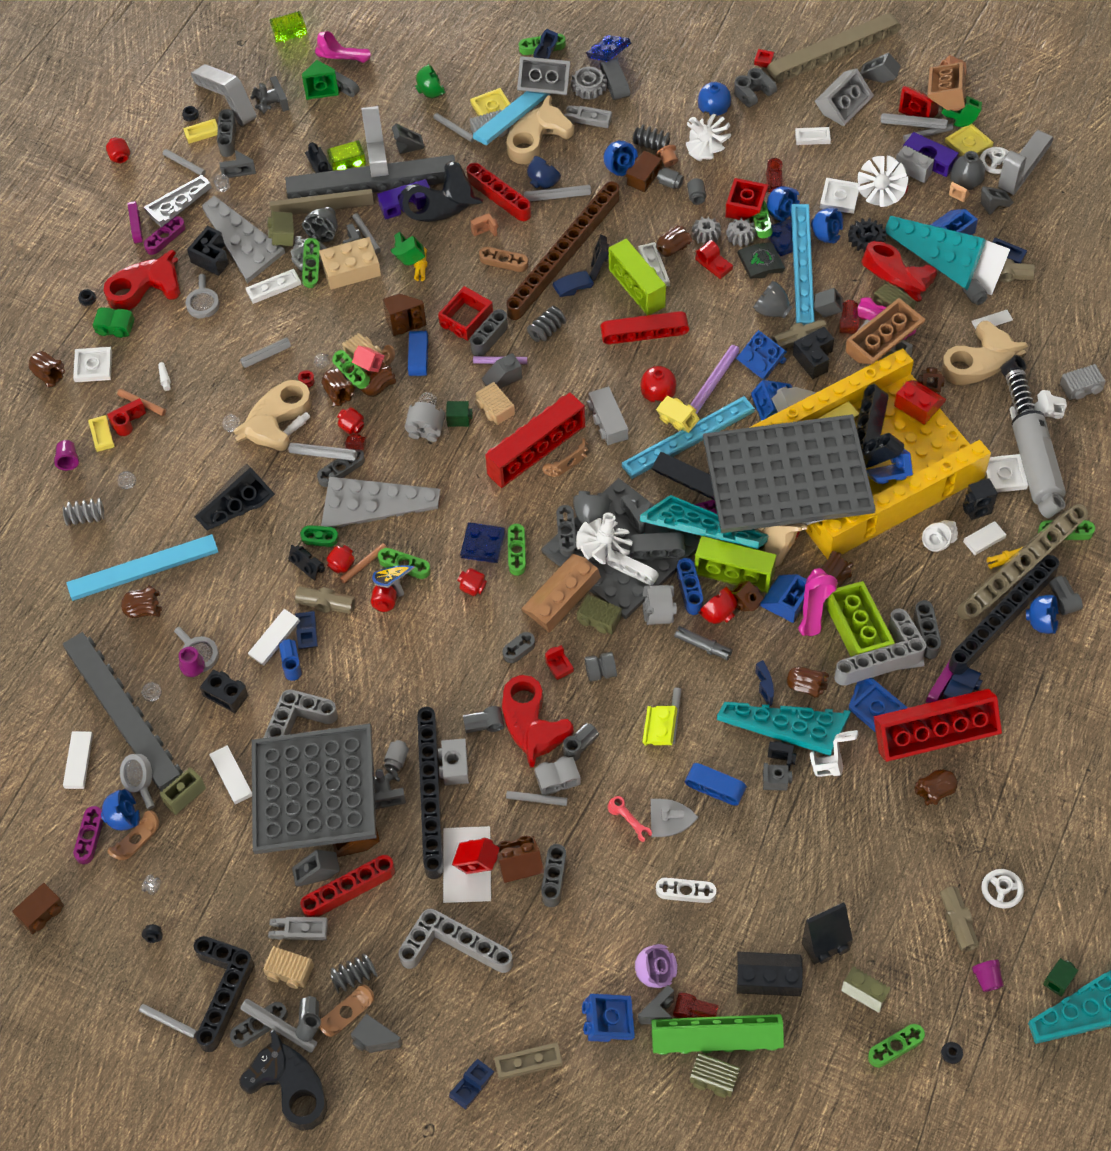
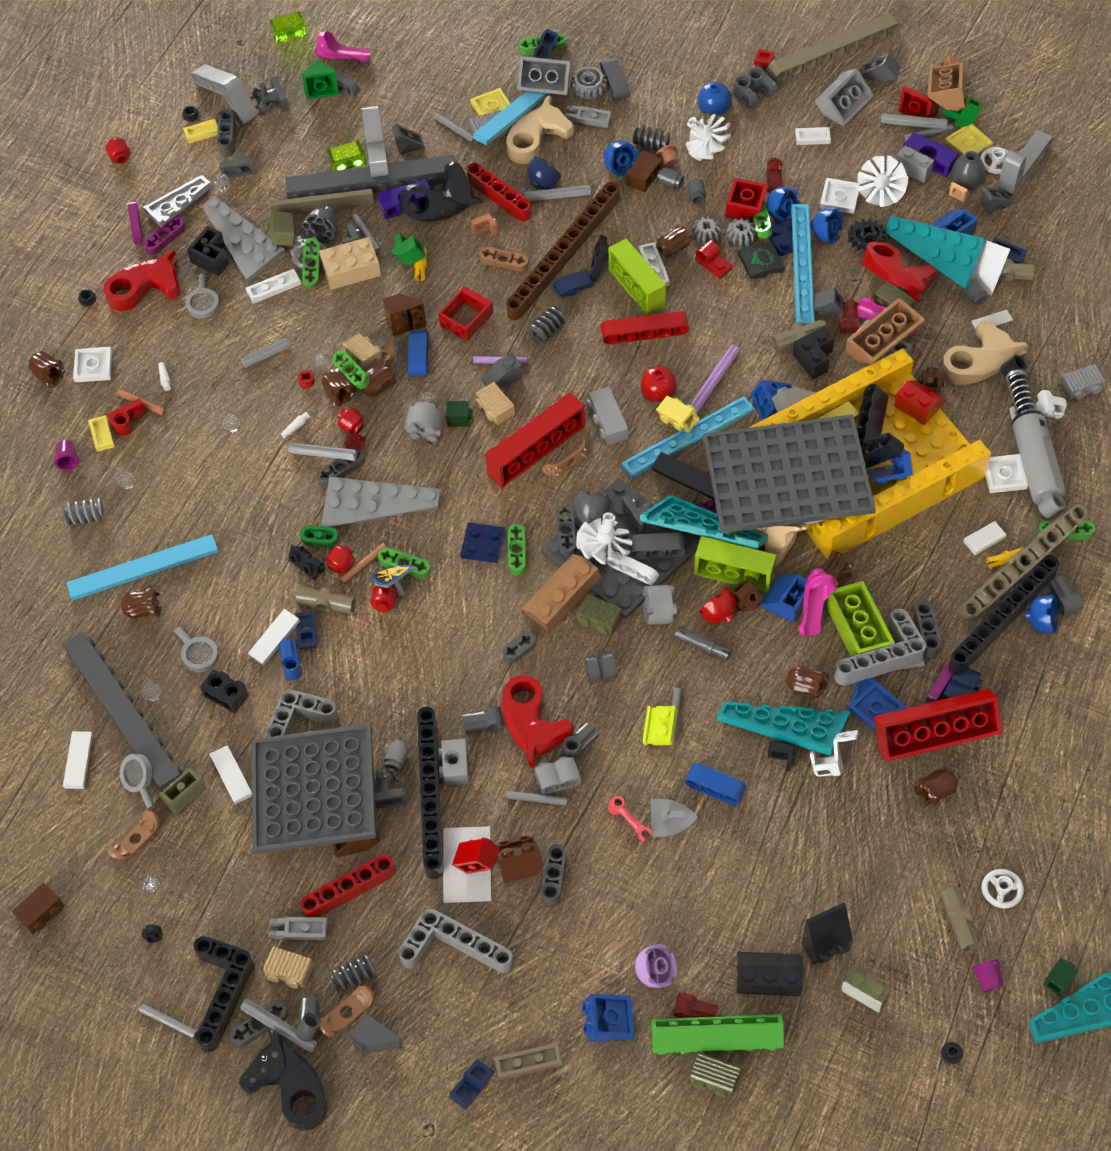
magenta beam [73,806,103,864] -> none
green brick [92,307,135,338] -> none
blue cylinder [101,789,140,831] -> none
light grey bar [163,149,206,176] -> none
magenta piece [178,646,205,677] -> none
black wedge [194,464,275,531] -> none
tan animal [234,380,312,451] -> none
dark grey slope [292,850,340,887] -> none
black hinge [305,142,333,173] -> none
coral brick [352,345,385,372] -> none
green cylinder [415,64,446,98] -> none
red head [457,568,487,596] -> none
dark grey beam [470,309,508,356] -> none
red bracket [545,645,574,680] -> none
clear blue plate [586,35,631,61] -> none
dark grey slope [638,985,674,1024] -> none
white beam [656,878,716,903] -> none
blue beam [677,558,703,615] -> none
blue plate [736,330,787,380] -> none
dark grey piece [753,280,792,318] -> none
dark blue slope [755,660,774,707] -> none
dark grey brick [763,763,792,791] -> none
bright green beam [868,1024,925,1068] -> none
white hair [922,520,958,552] -> none
black brick [963,478,998,520] -> none

